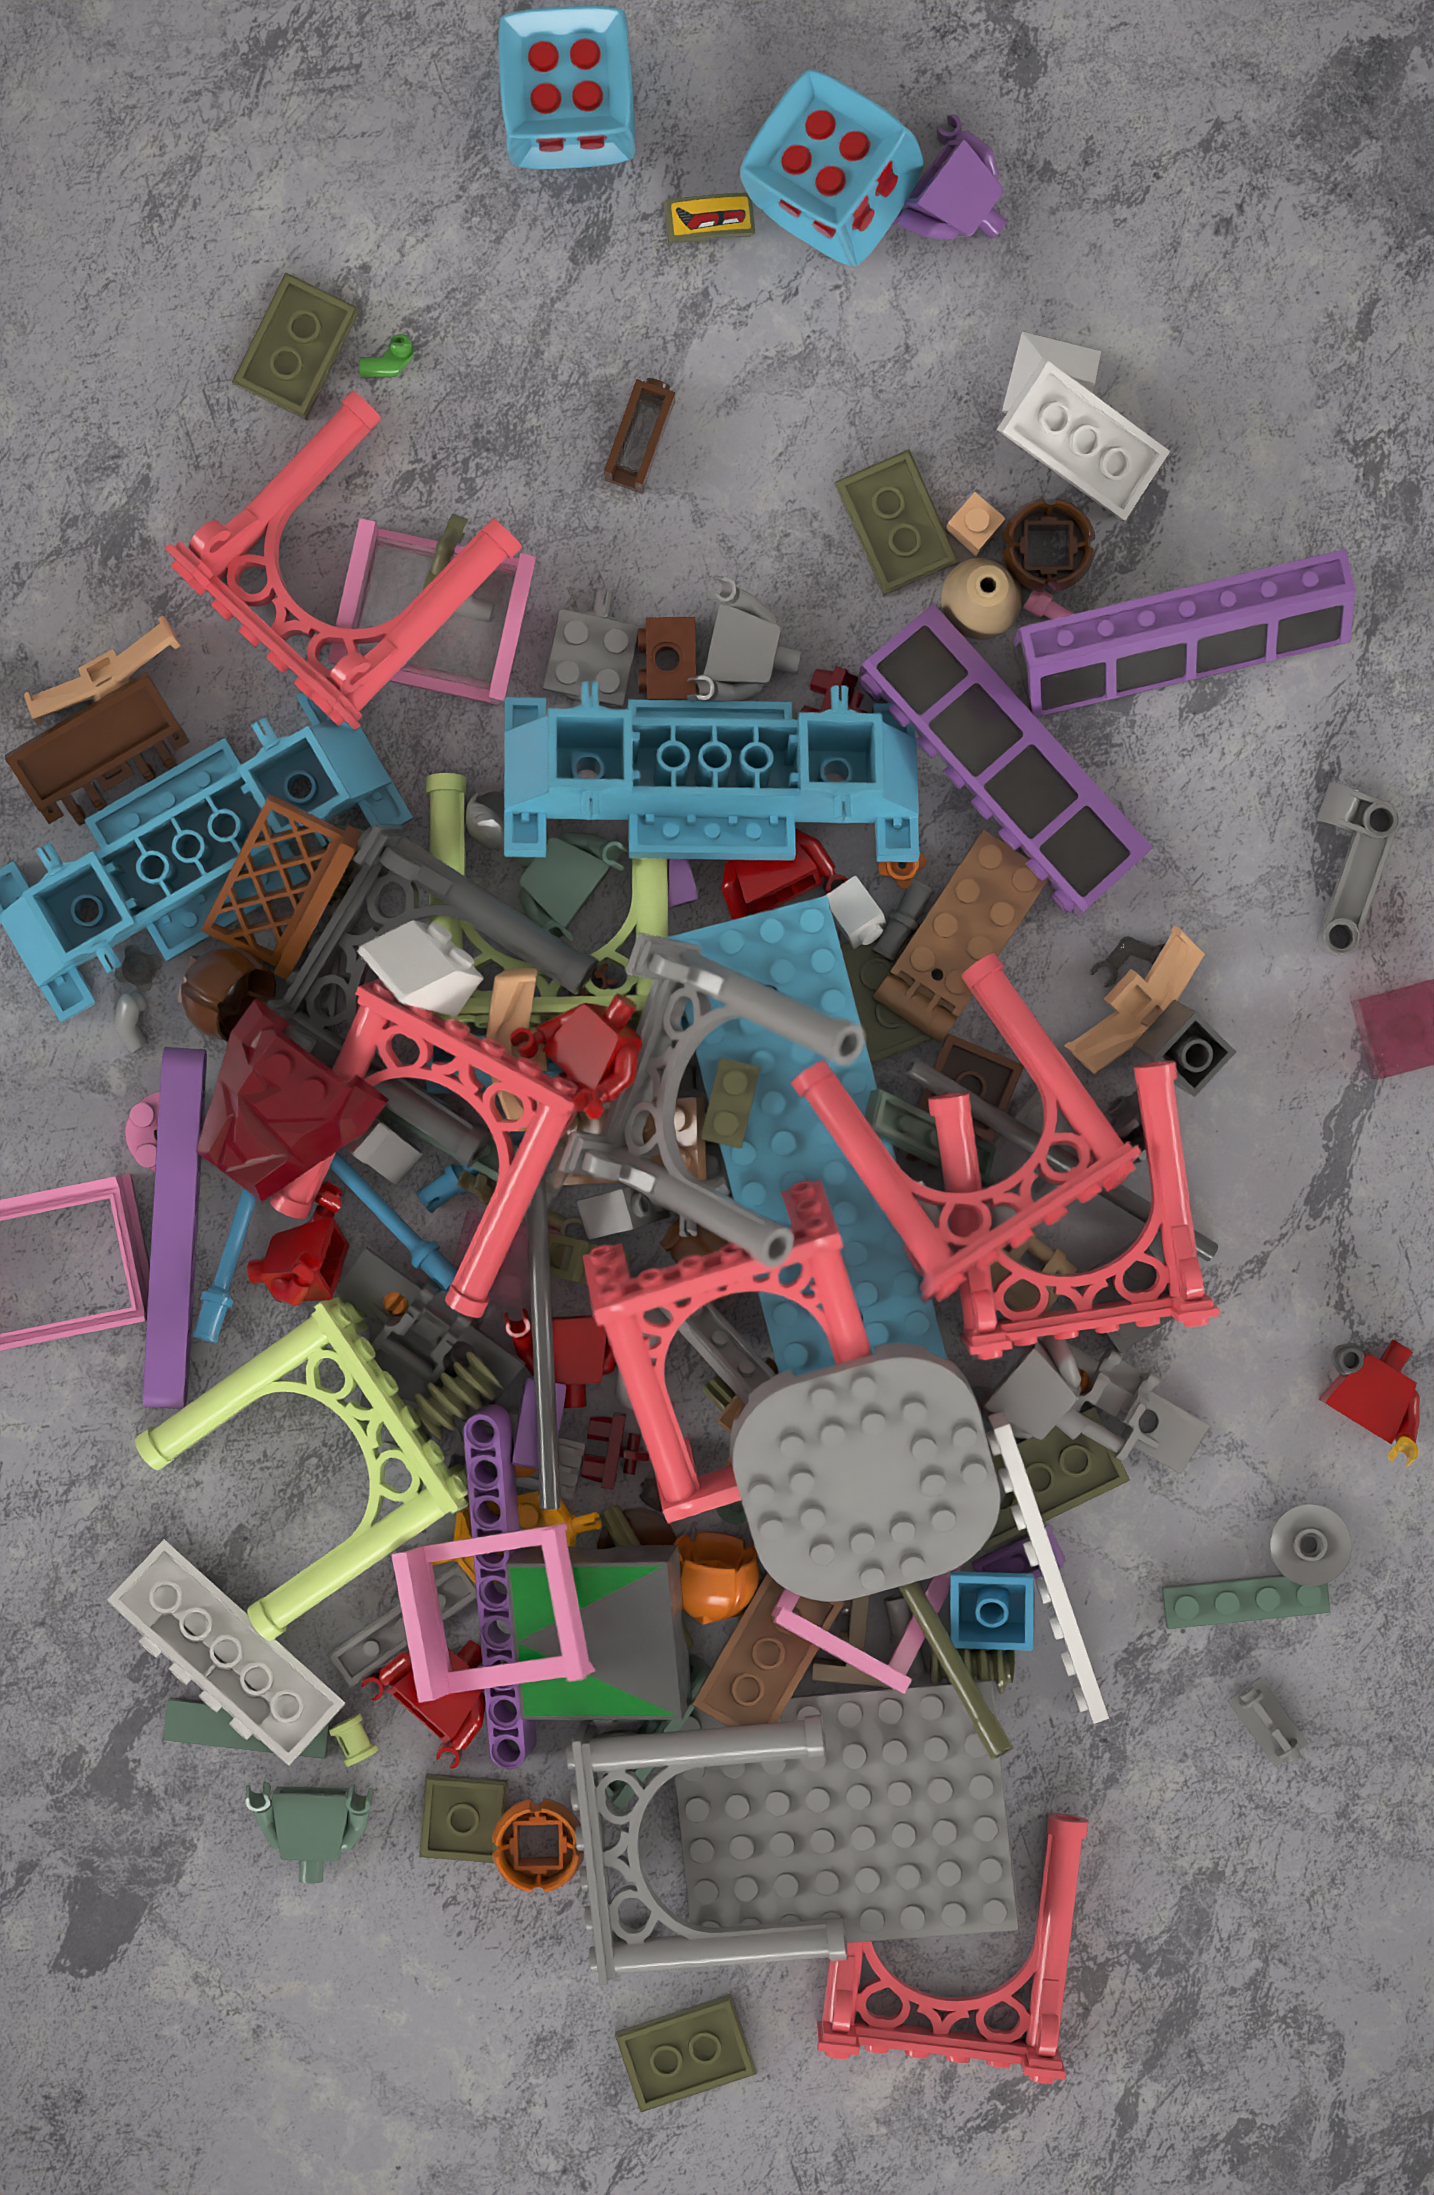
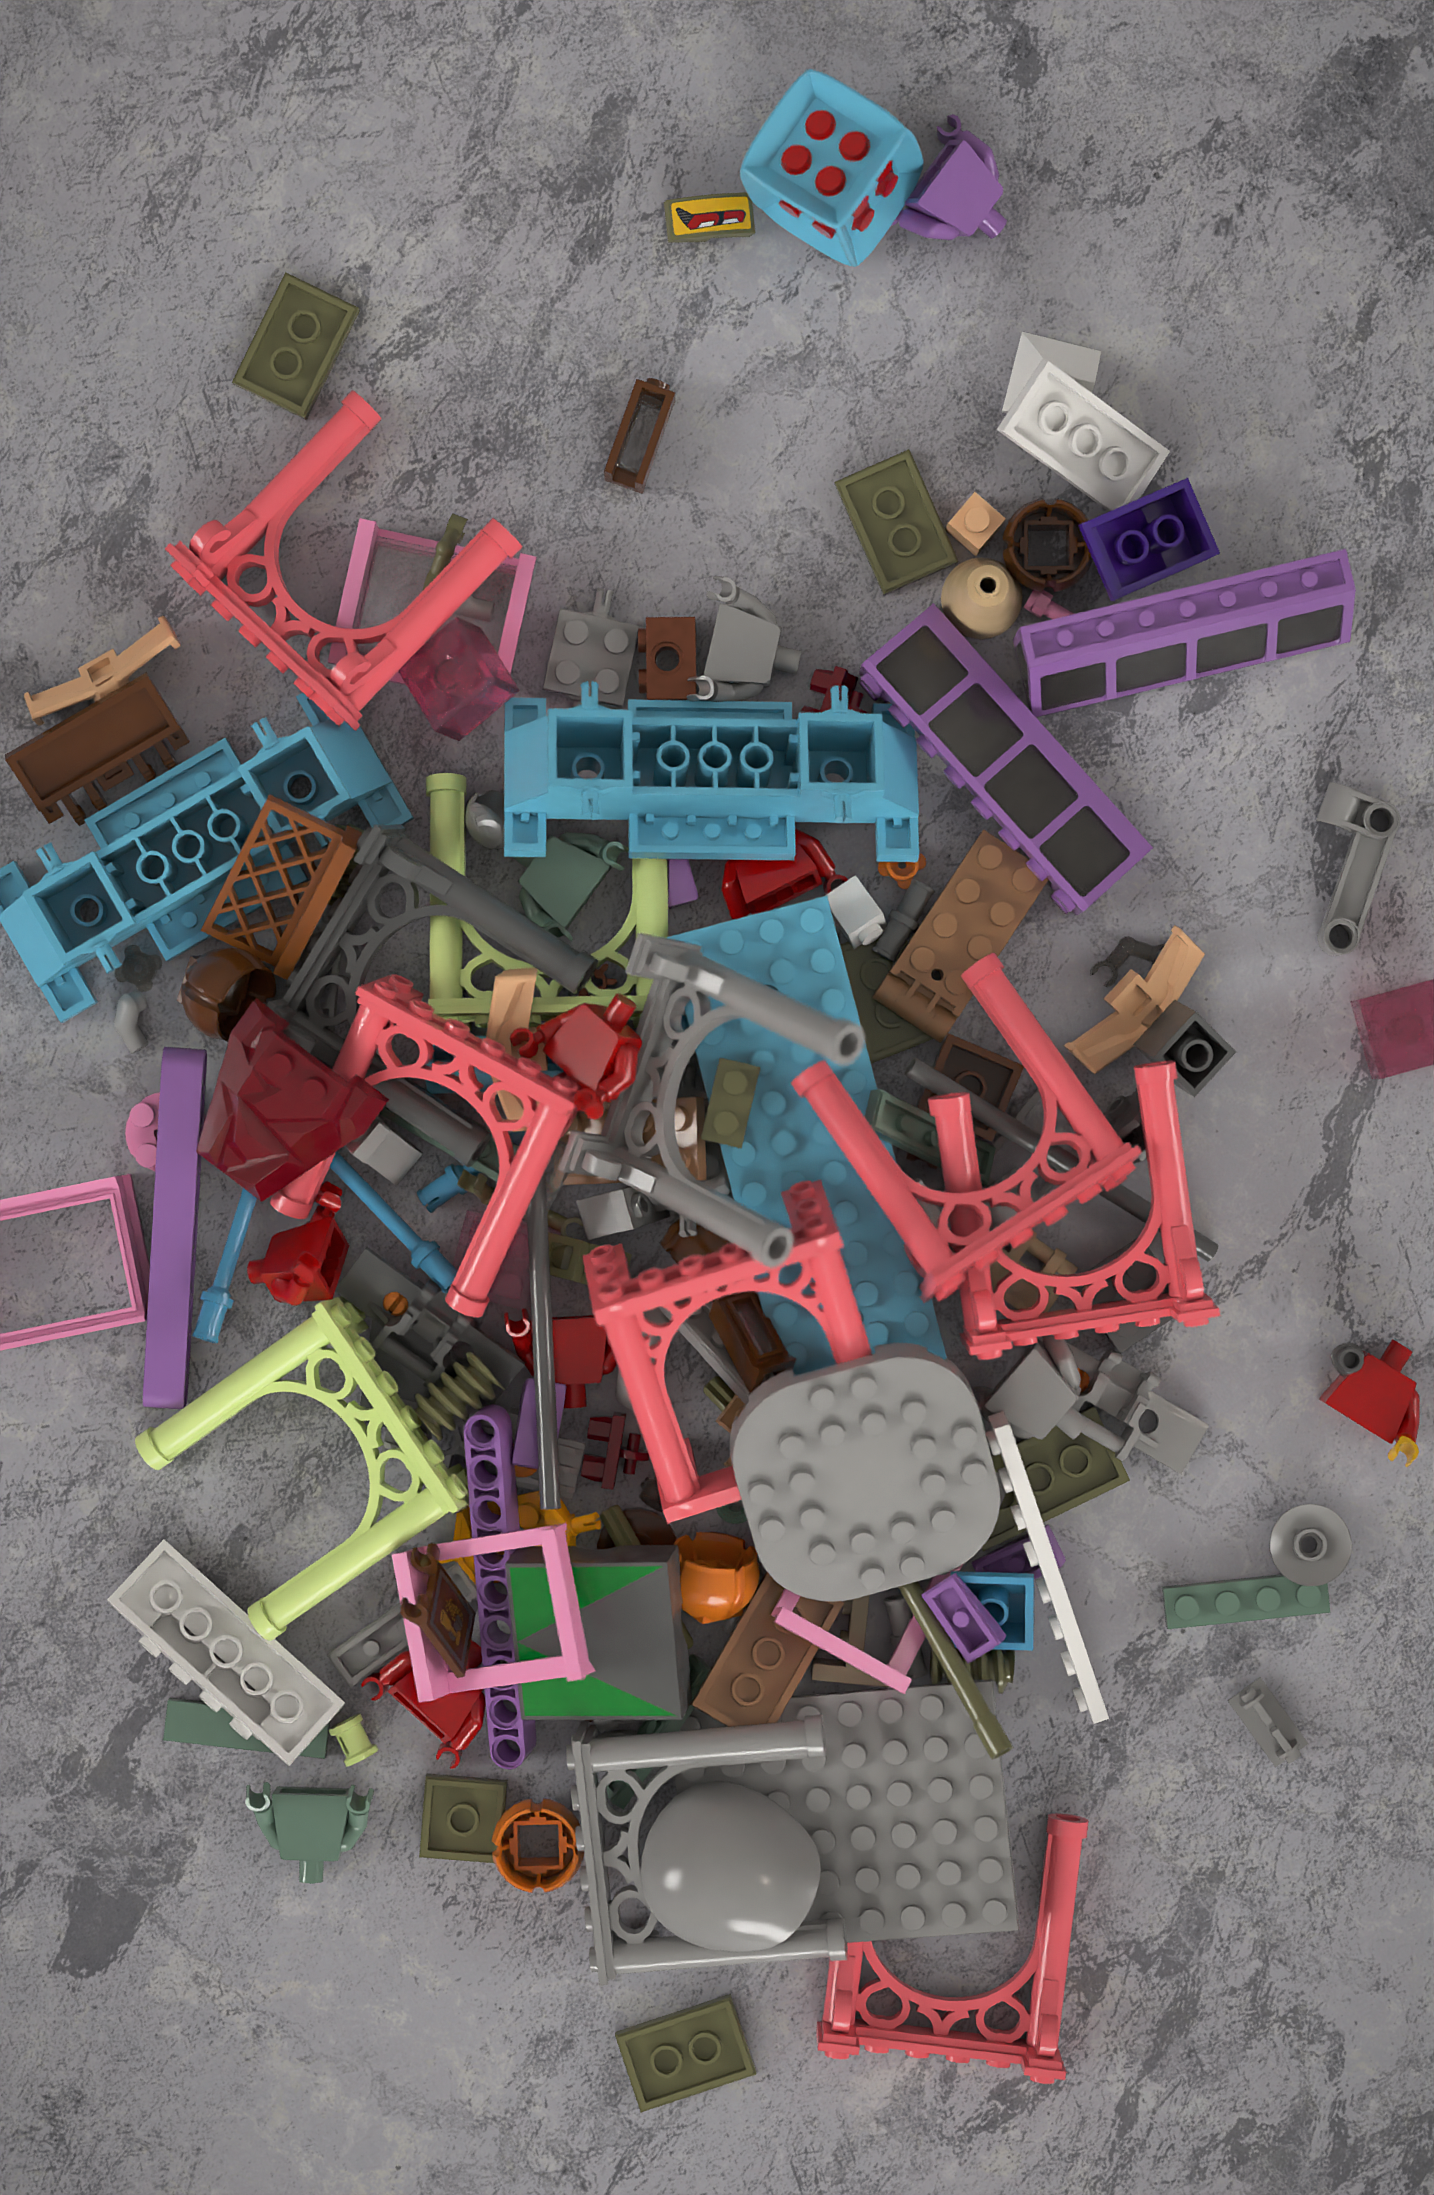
white slope [357,920,483,1017] -> none
bright green arm [359,334,415,378] -> none
medium azure piece [498,6,636,169] -> none
none -> clear pink brick [398,617,520,741]
none -> reddish brown flag [400,1543,476,1678]
none -> light grey piece [640,1781,821,1952]
none -> reddish brown window [709,1291,797,1394]
none -> medium lavender slope [921,1572,1006,1664]
none -> dark purple slope [1078,478,1220,602]

